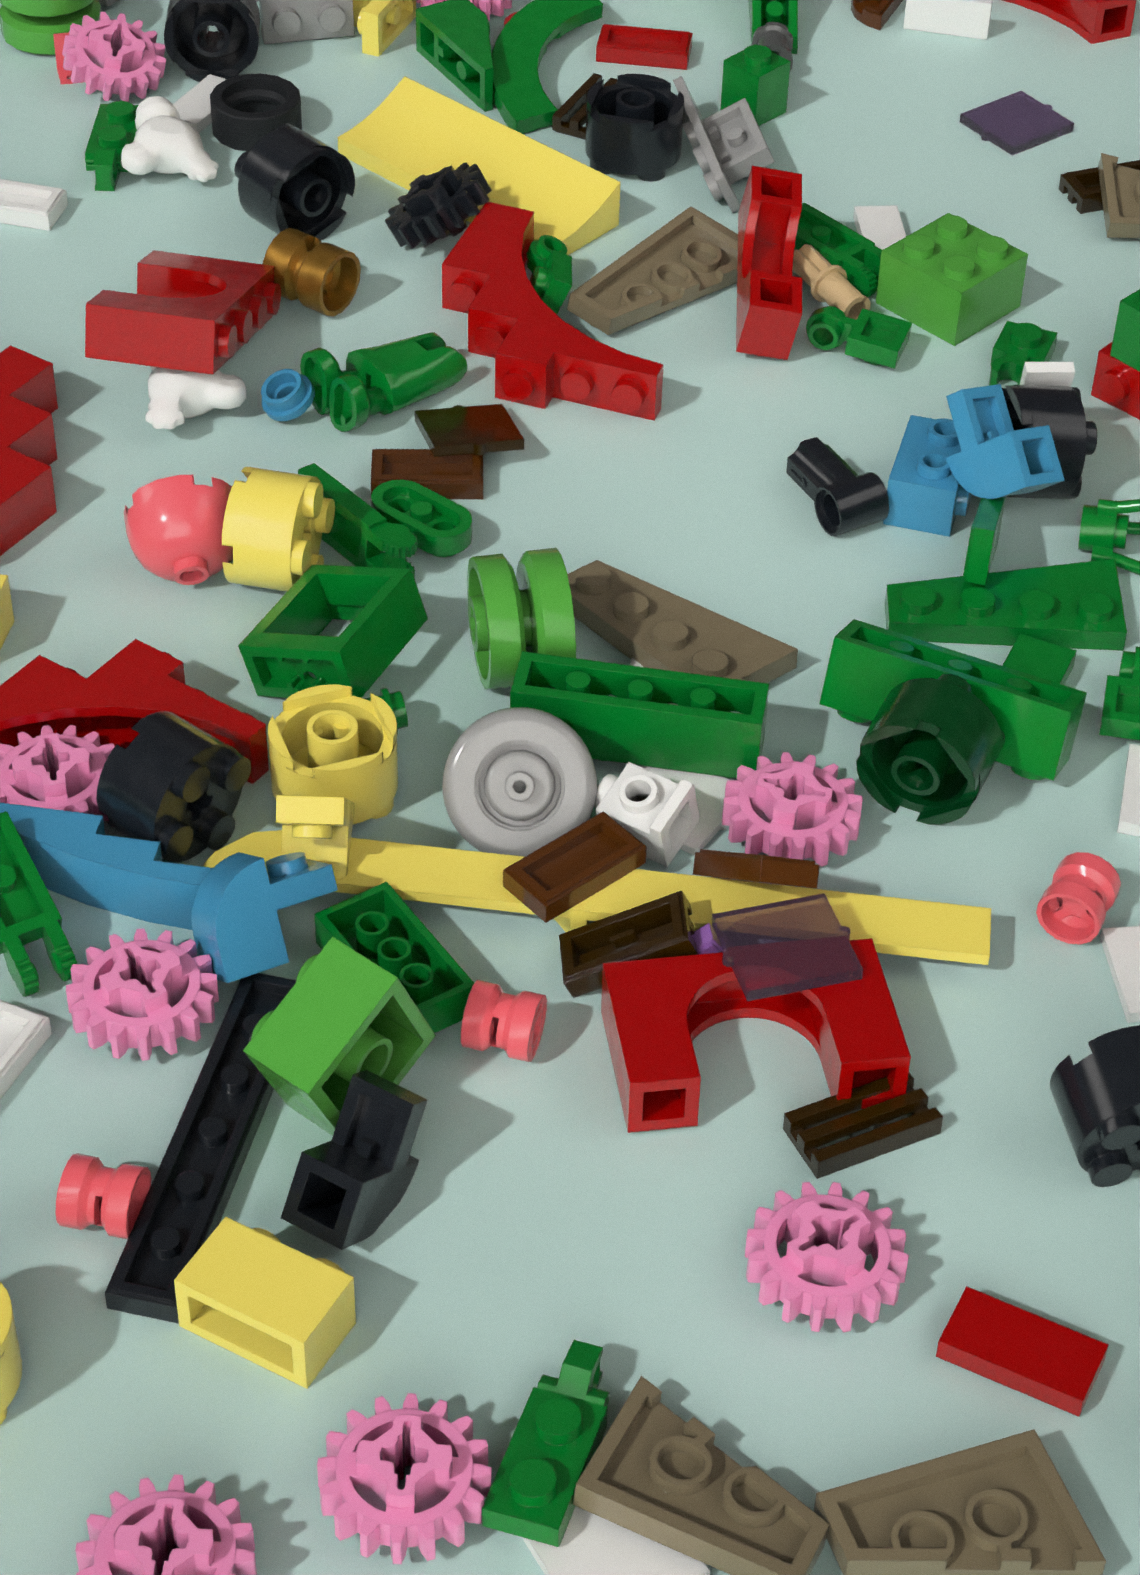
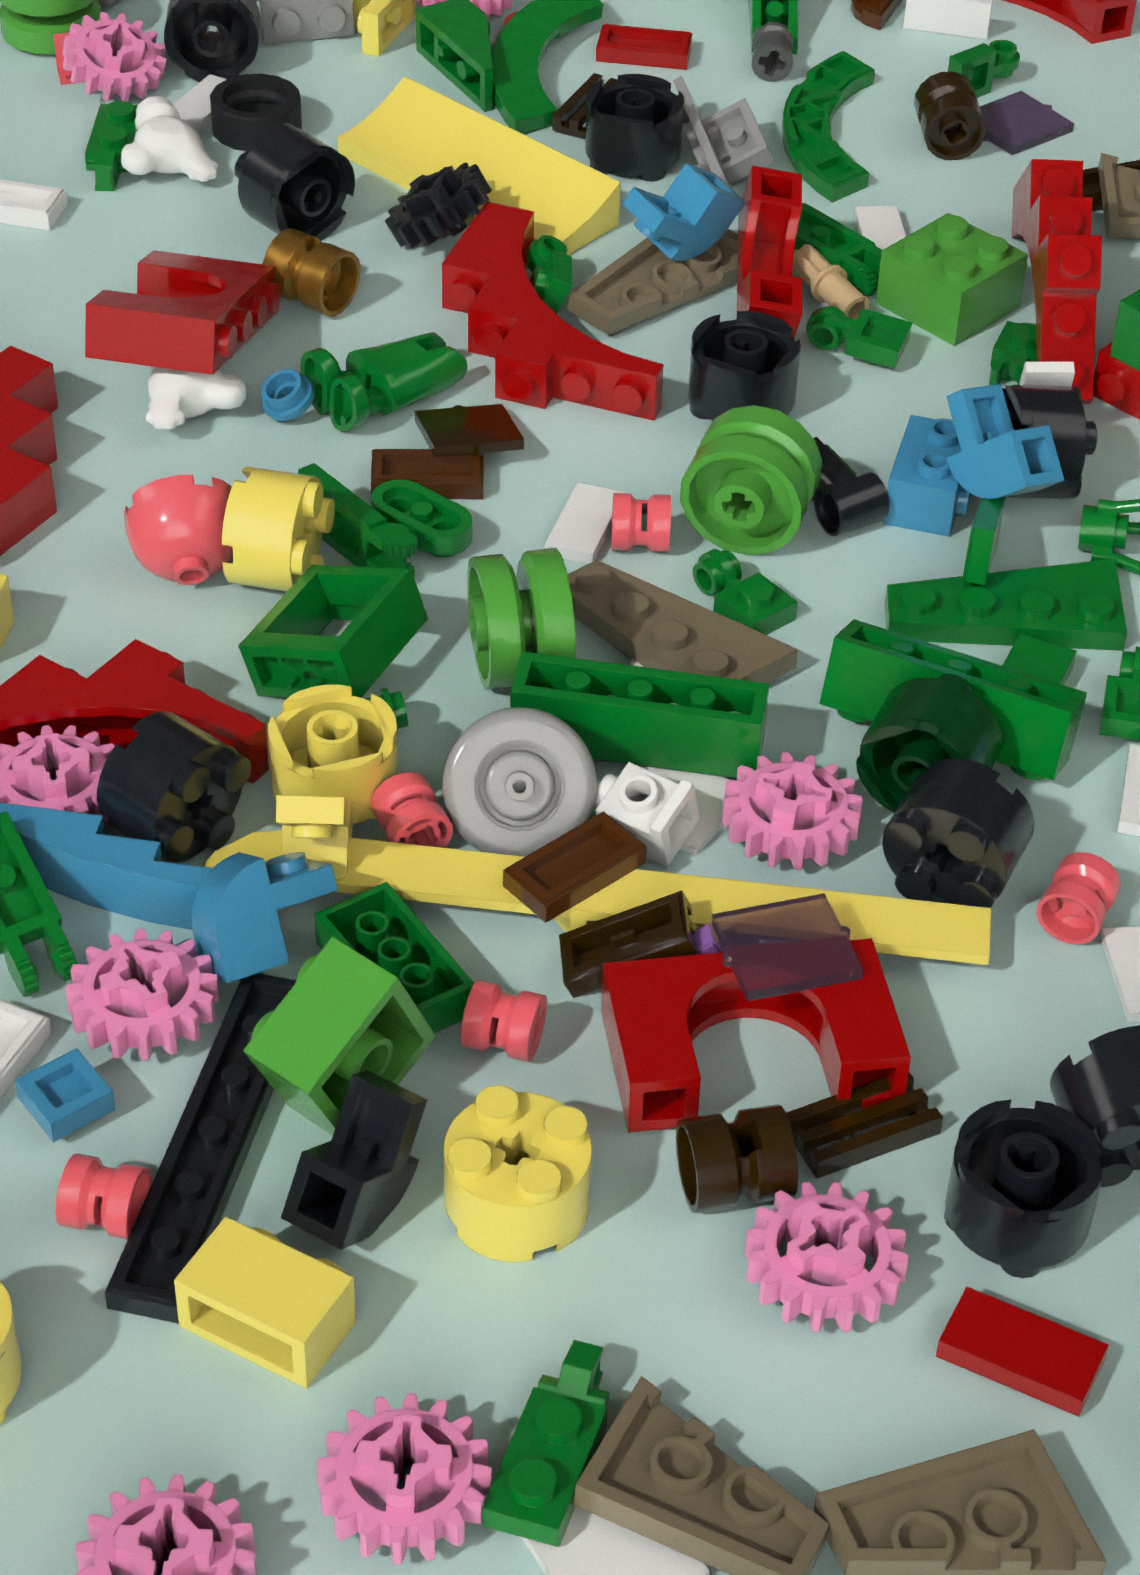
reddish brown tile [693,849,820,889] -> none
green brick [720,44,791,126] -> none
none -> dark azure plate [15,1048,116,1142]
none -> coral wheel [371,772,453,848]
none -> light yellow brick [444,1085,592,1262]
none -> white piece [545,482,624,564]
none -> coral wheel [611,493,671,552]
none -> dark azure brick [622,163,746,261]
none -> dark brown wheel [675,1104,799,1213]
none -> bright green wheel [680,405,822,555]
none -> black brick [688,311,801,421]
none -> green plate [693,549,798,635]
none -> green tile [782,51,875,203]
none -> black brick [882,758,1034,908]
none -> dark brown wheel [914,72,987,160]
none -> black brick [944,1099,1103,1278]
none -> green plate [948,40,1020,98]
none -> red arch [1012,159,1102,404]

